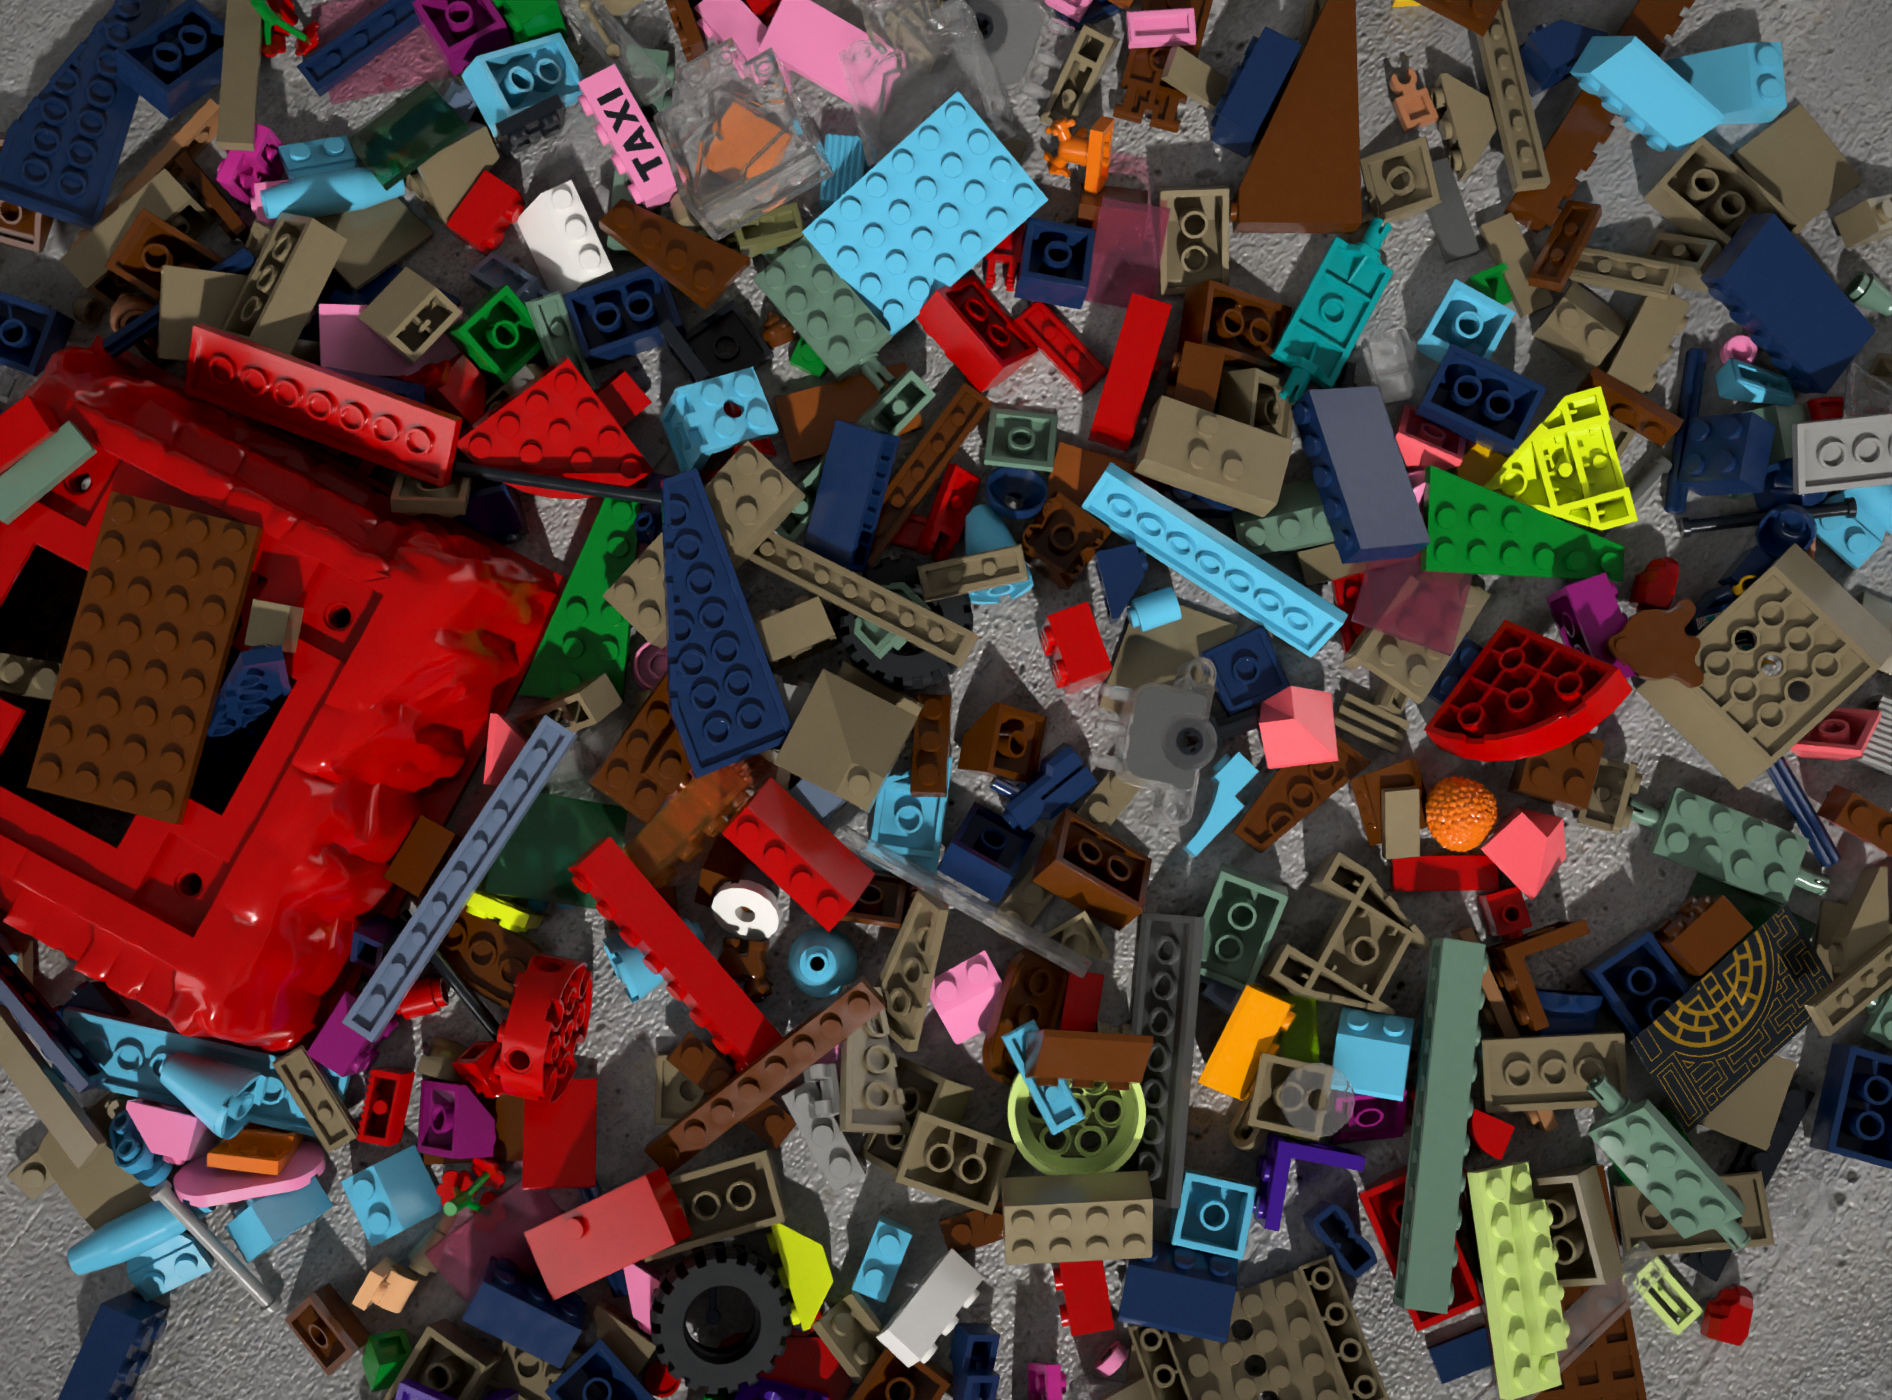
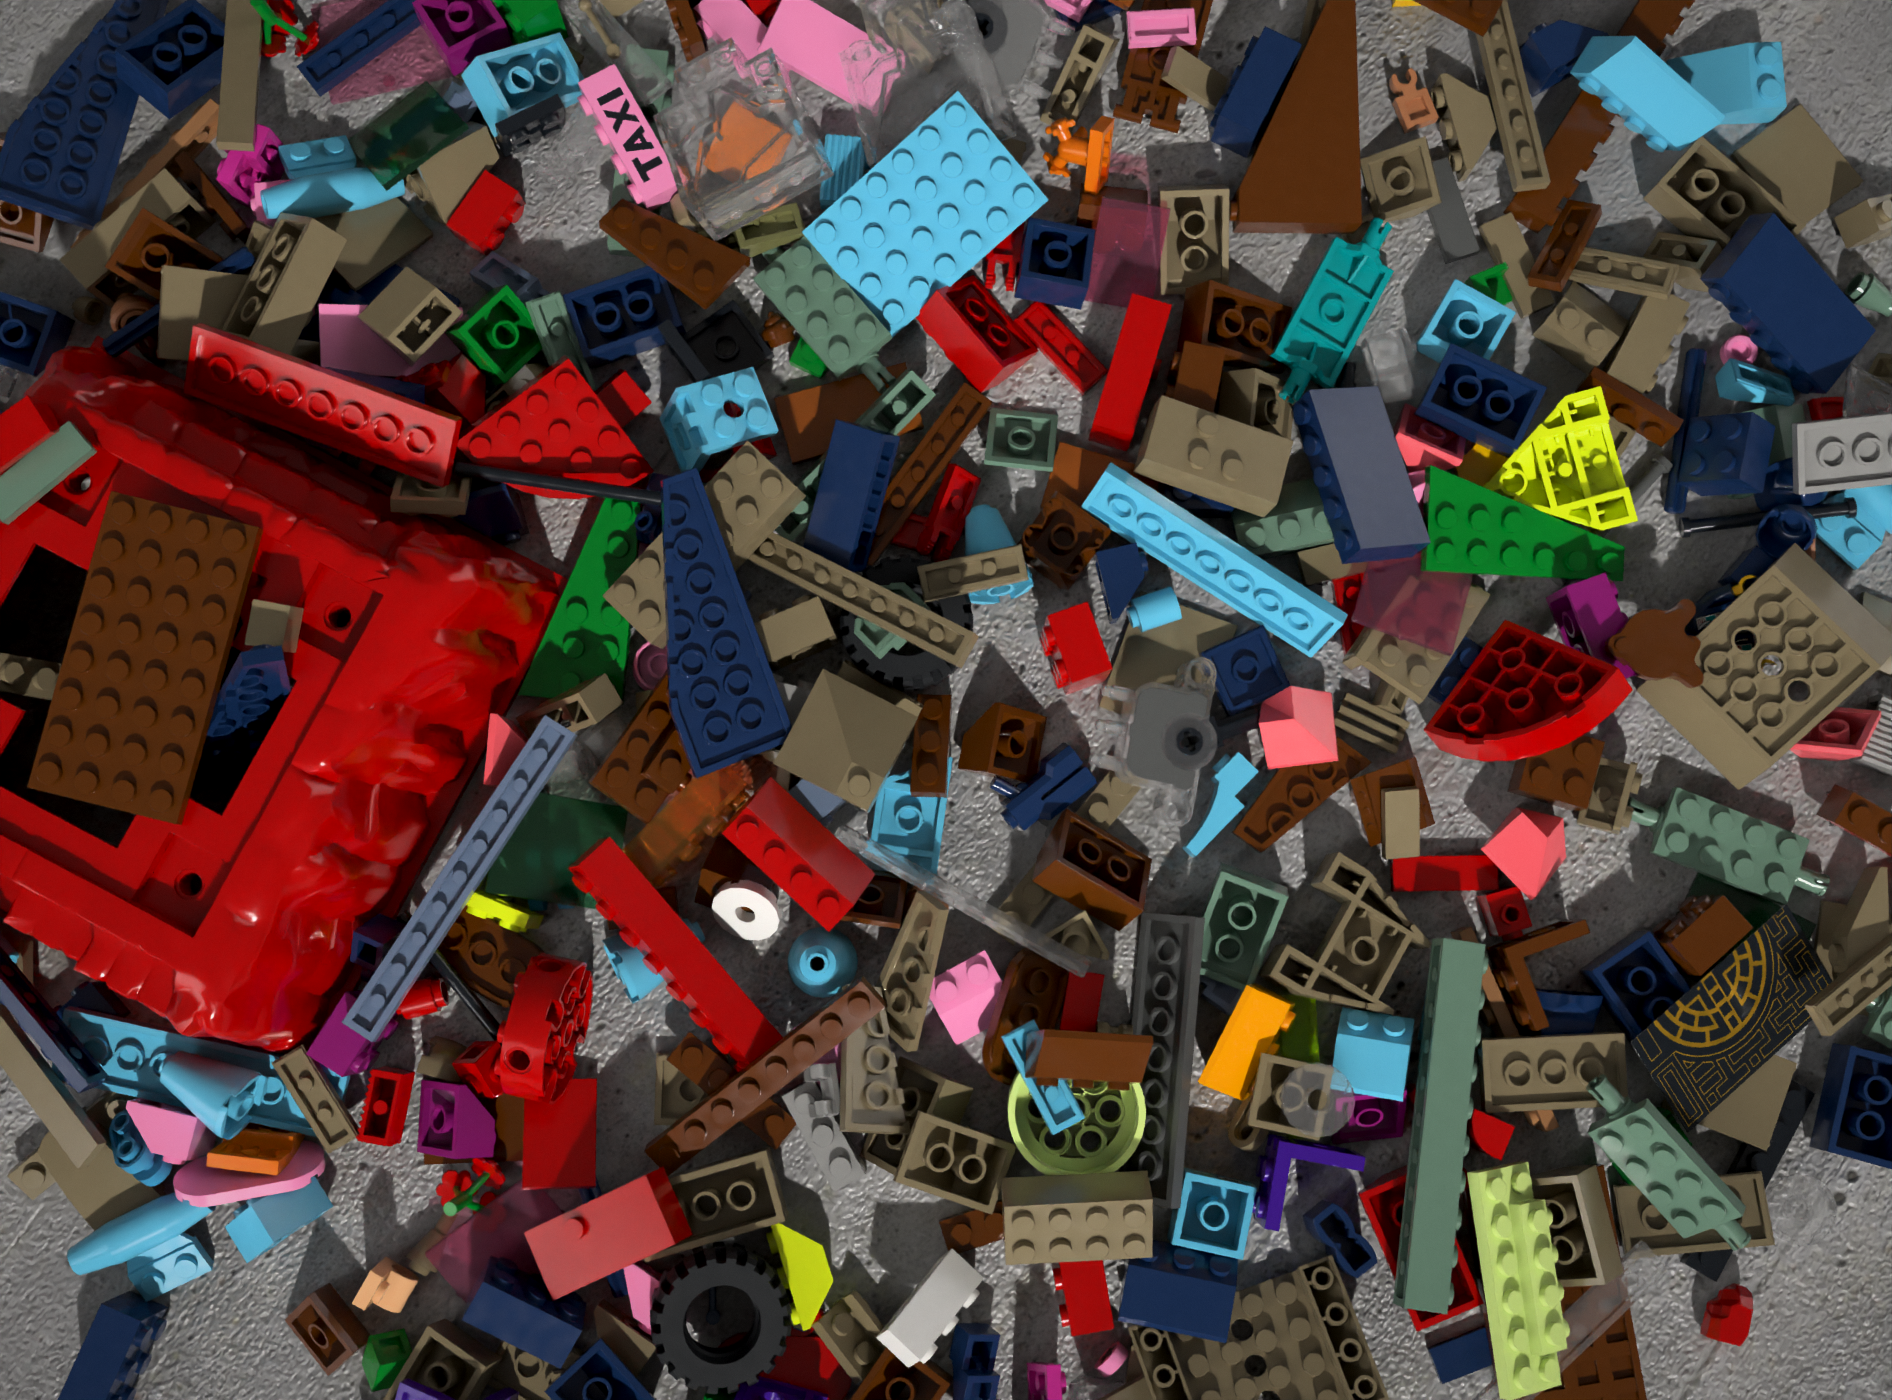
light grey bar [149,1180,282,1316] -> none
medium azure slope [341,1144,443,1247] -> none
reddish brown brick [383,815,463,899] -> none
white slope [517,180,617,302] -> none
red piece [645,1360,682,1397] -> none
reddish brown animal [718,937,774,1003] -> none
medium azure brick [852,1215,913,1303] -> none
dark blue slope [936,801,1035,904] -> none
dark blue piece [985,466,1048,519] -> none
orange hair [1425,776,1498,852] -> none
yellowish green tile [1624,1256,1704,1335] -> none
red rock [1629,556,1679,610] -> none
dark blue axle [1766,756,1841,867] -> none

